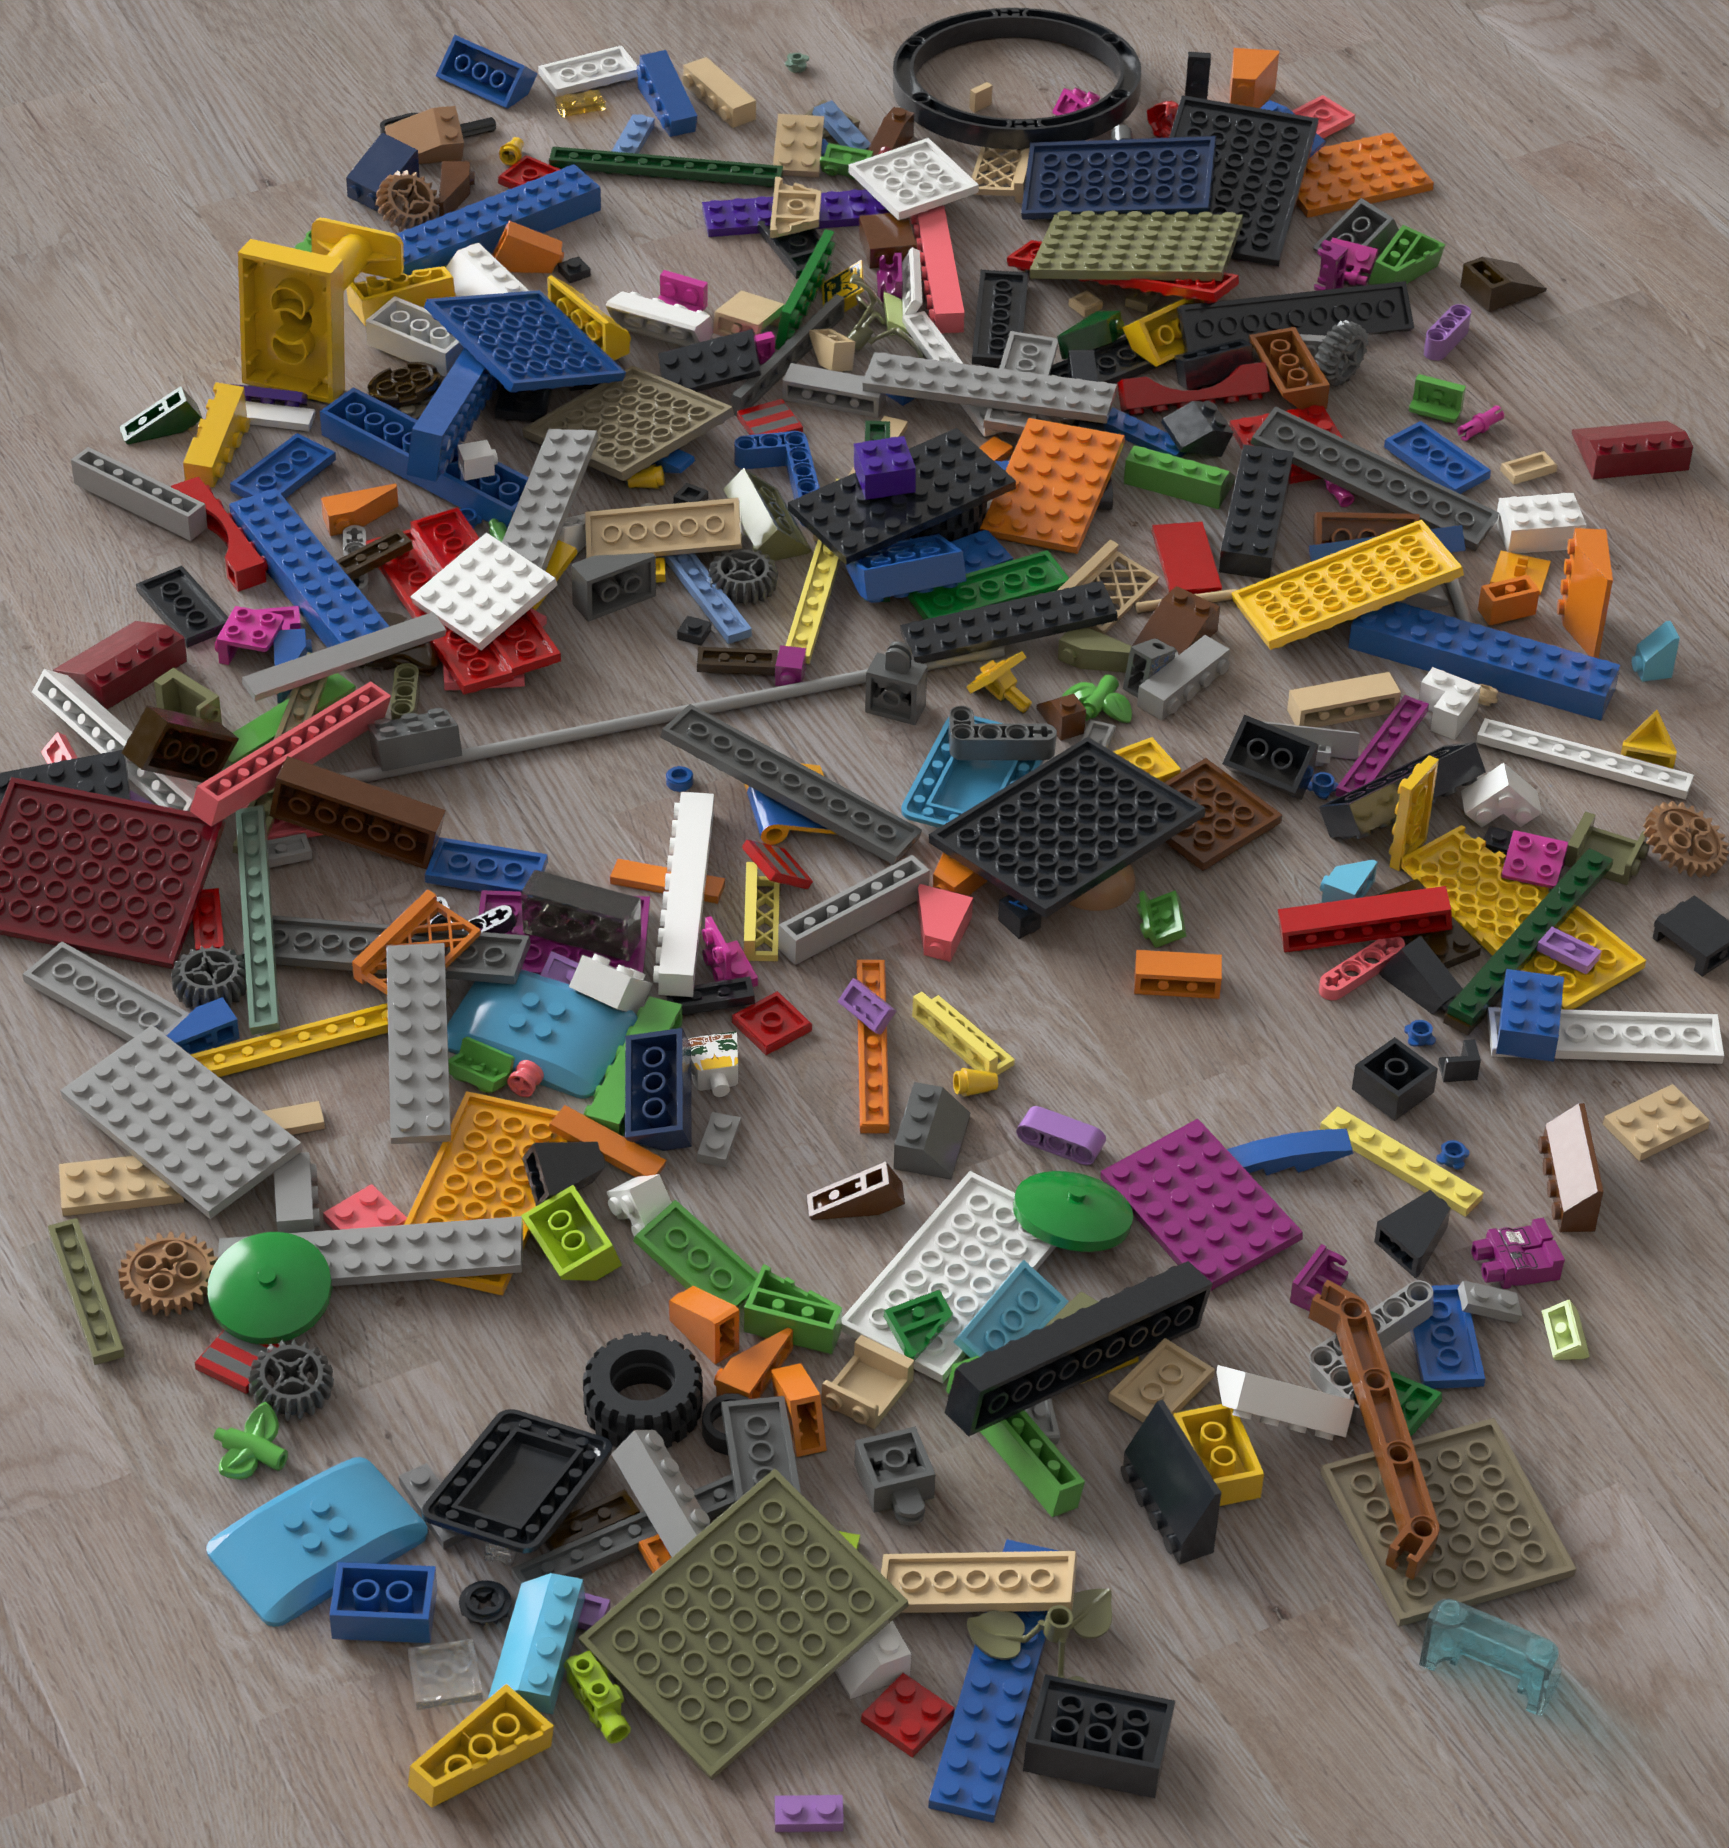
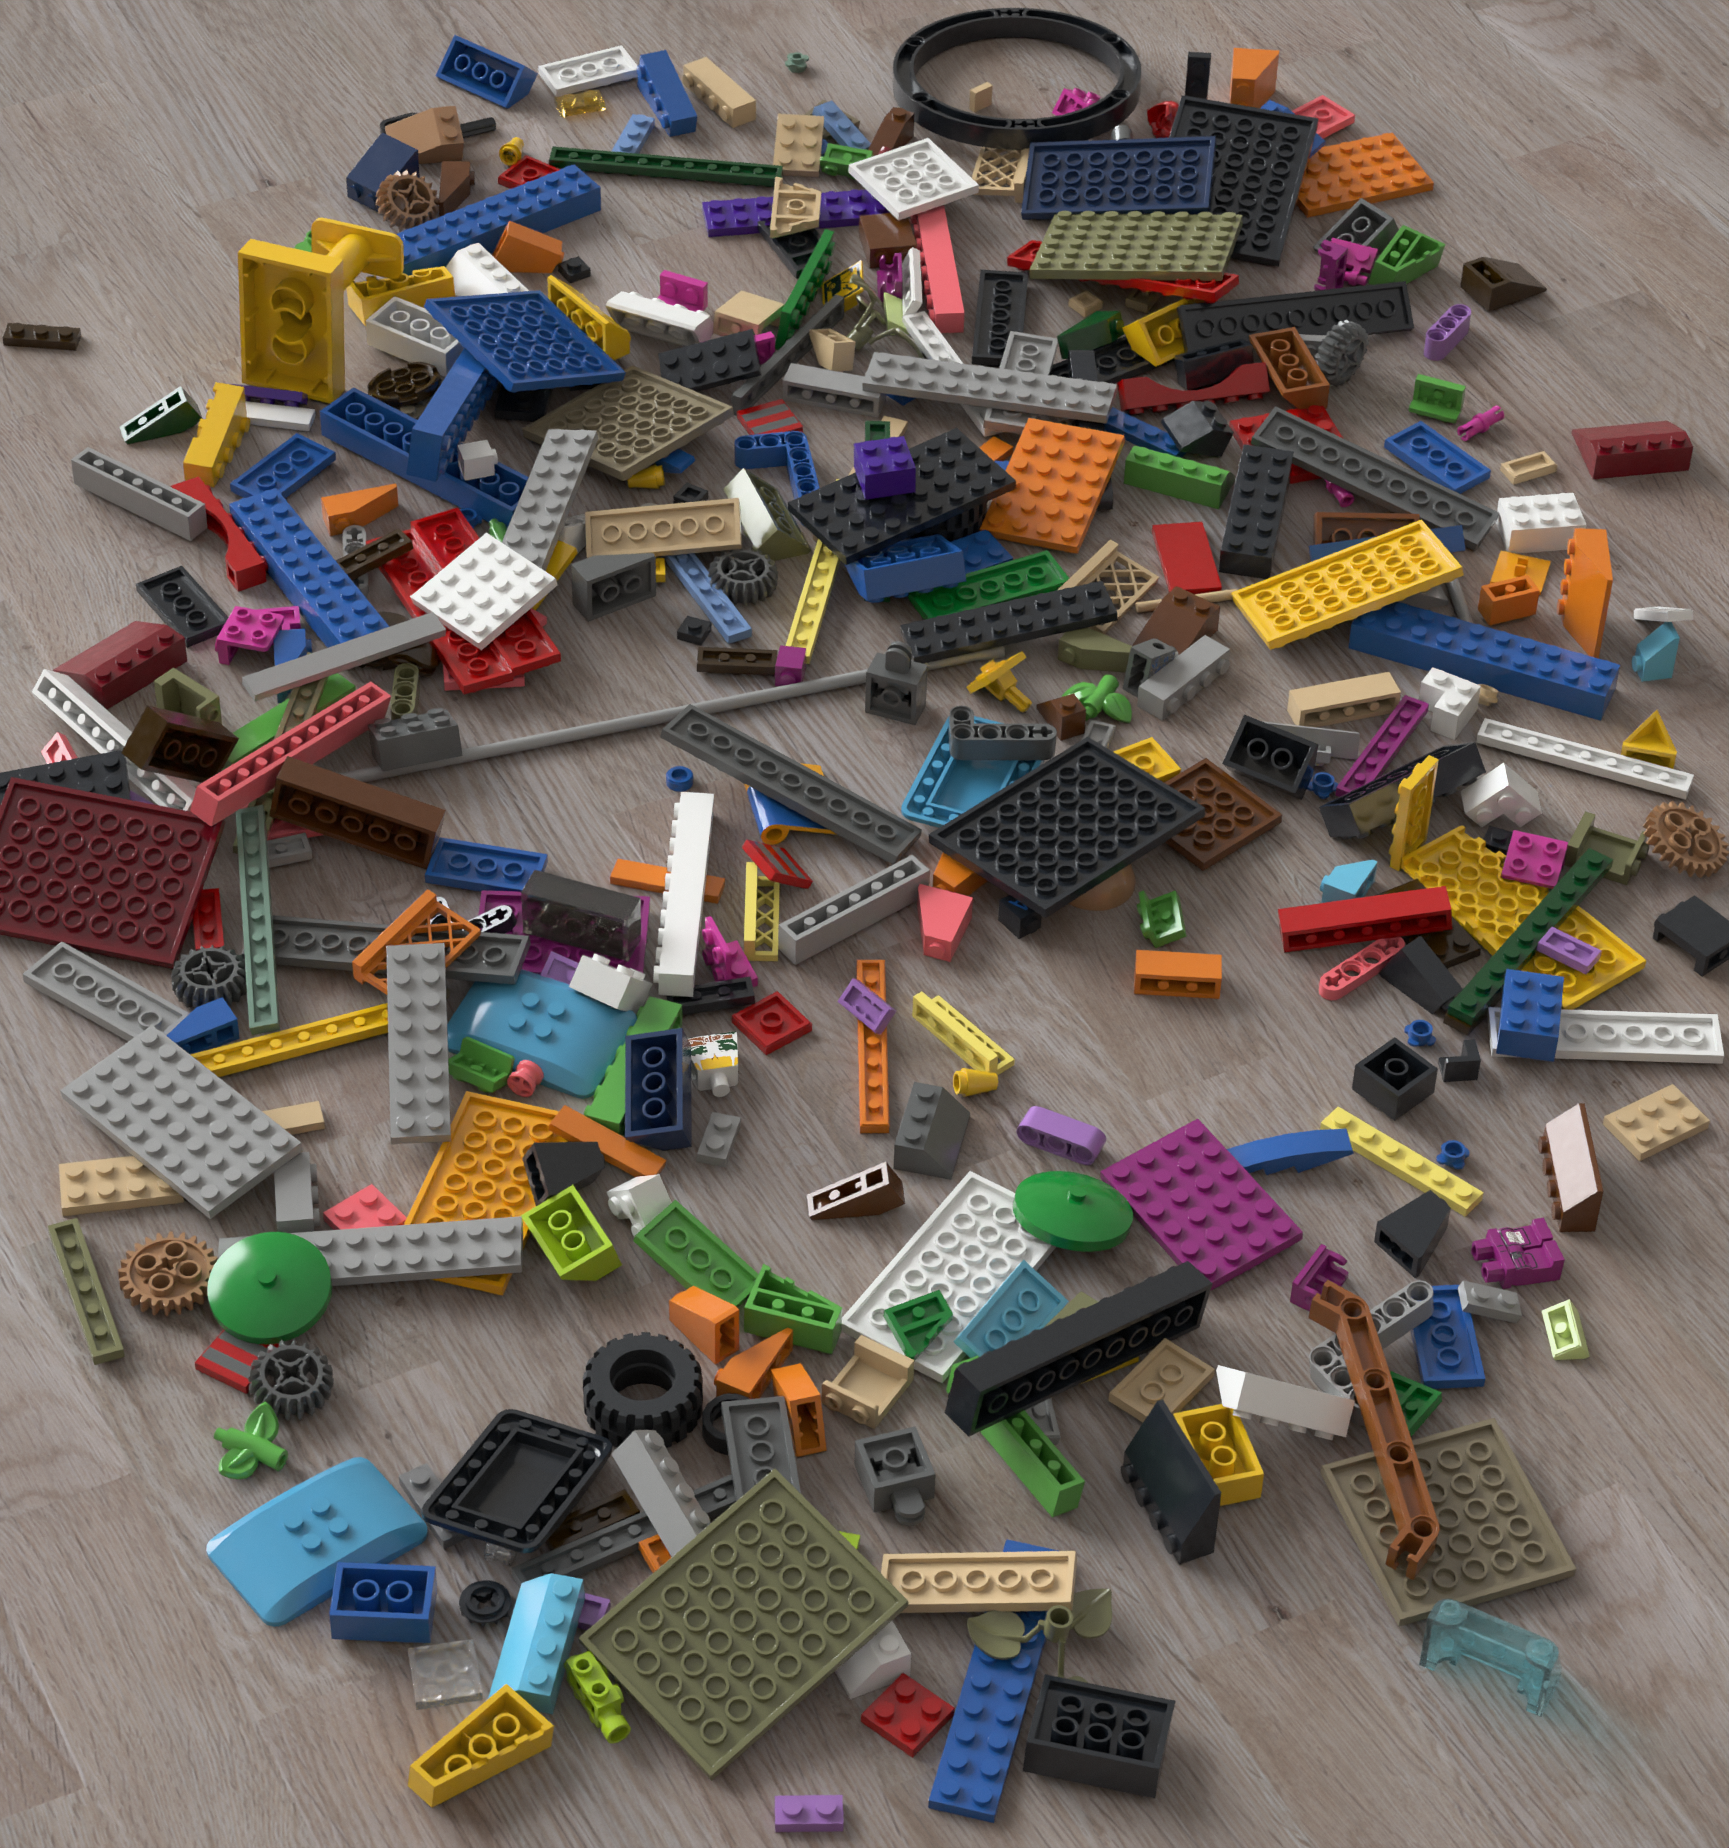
none -> dark brown plate [2,323,81,351]
none -> white tile [1634,606,1693,622]

